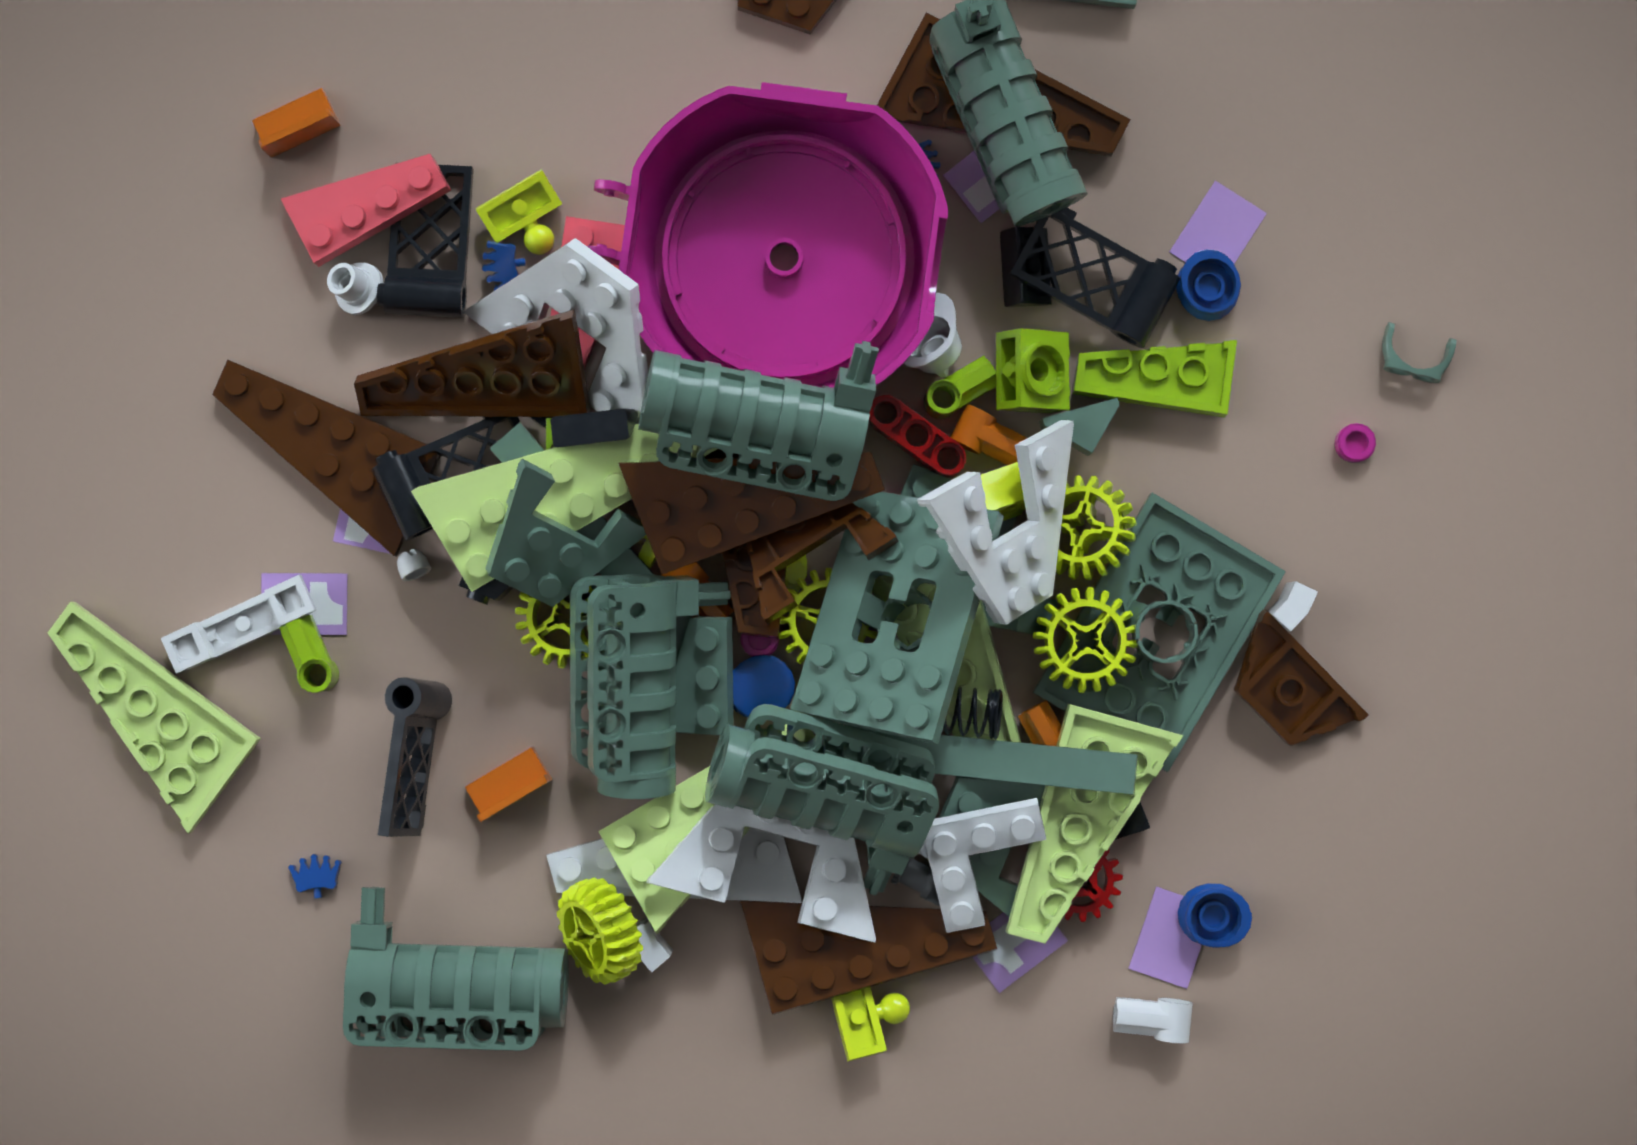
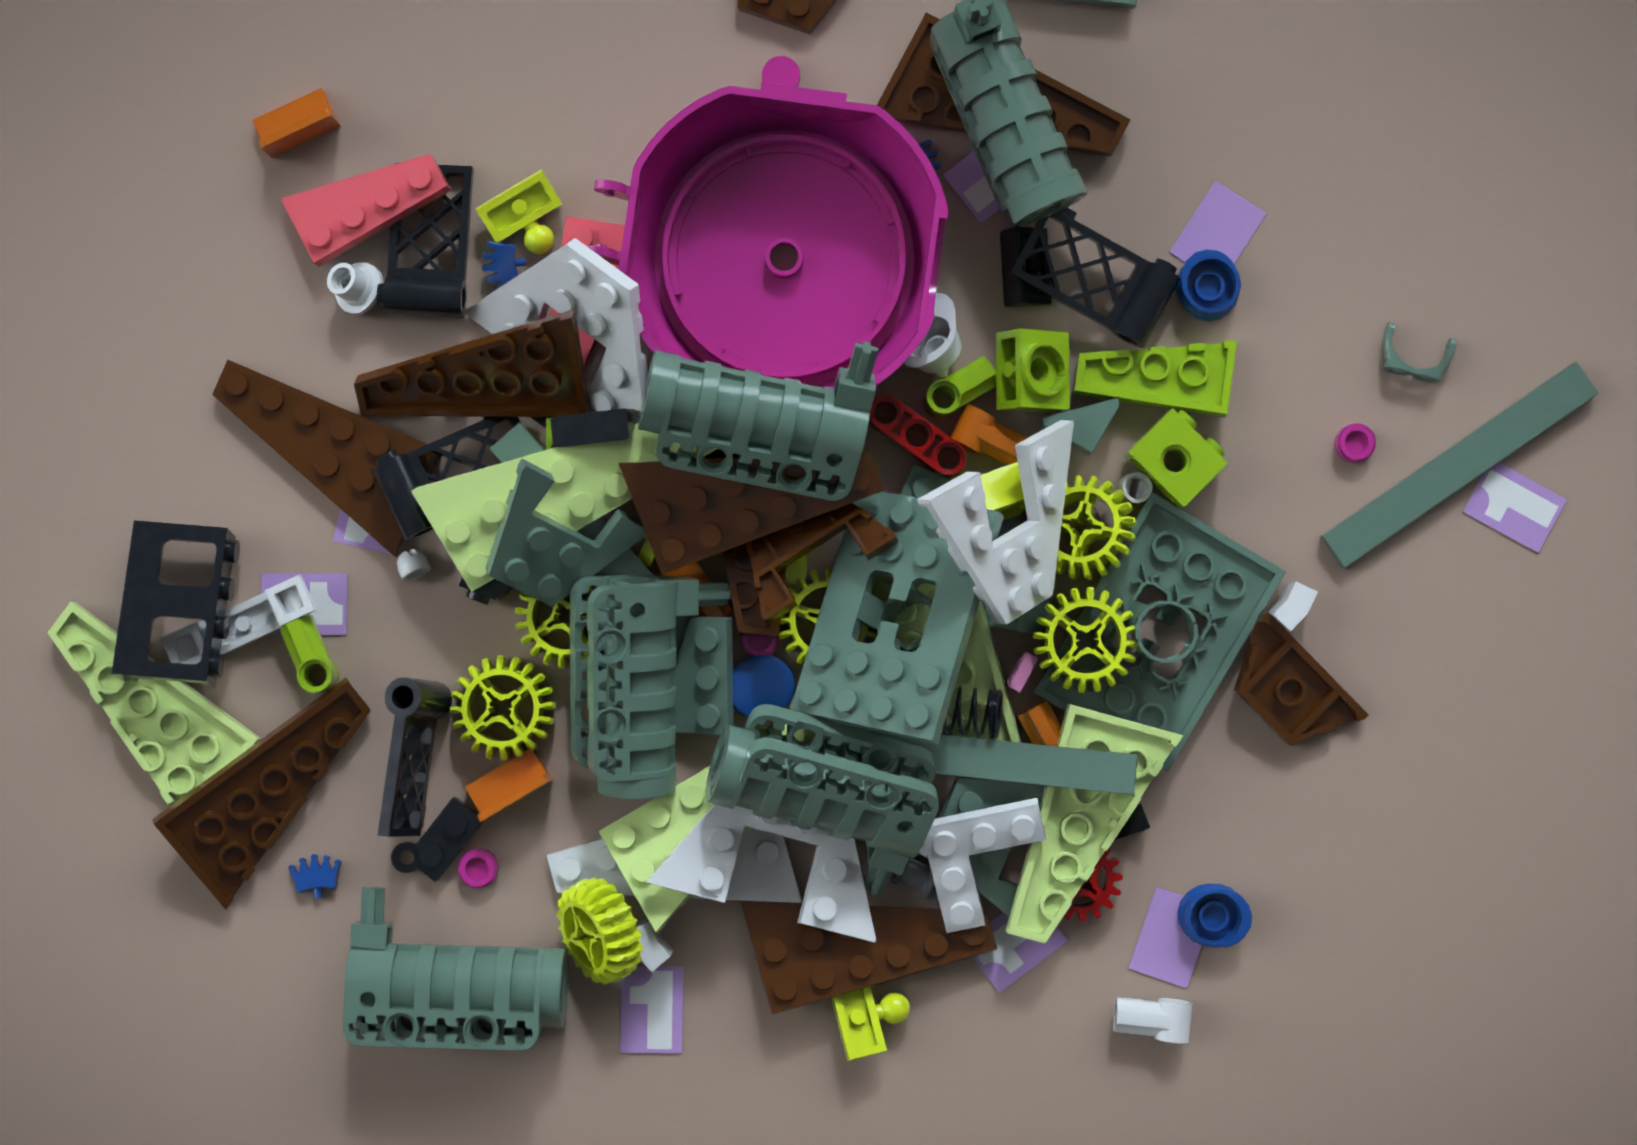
none -> black window [111,520,240,688]
none -> reddish brown wing [152,678,371,910]
none -> black hinge [391,796,485,882]
none -> neon yellow gear [450,655,556,760]
none -> dark pink tile [458,848,499,888]
none -> sticker [620,966,683,1054]
none -> dark pink tile [762,56,800,87]
none -> bright pink tile [1005,652,1039,693]
none -> white hinge [1118,472,1152,504]
none -> lime brick [1124,408,1228,509]
none -> sand green tile [1320,362,1598,568]
none -> sticker [1463,462,1567,553]

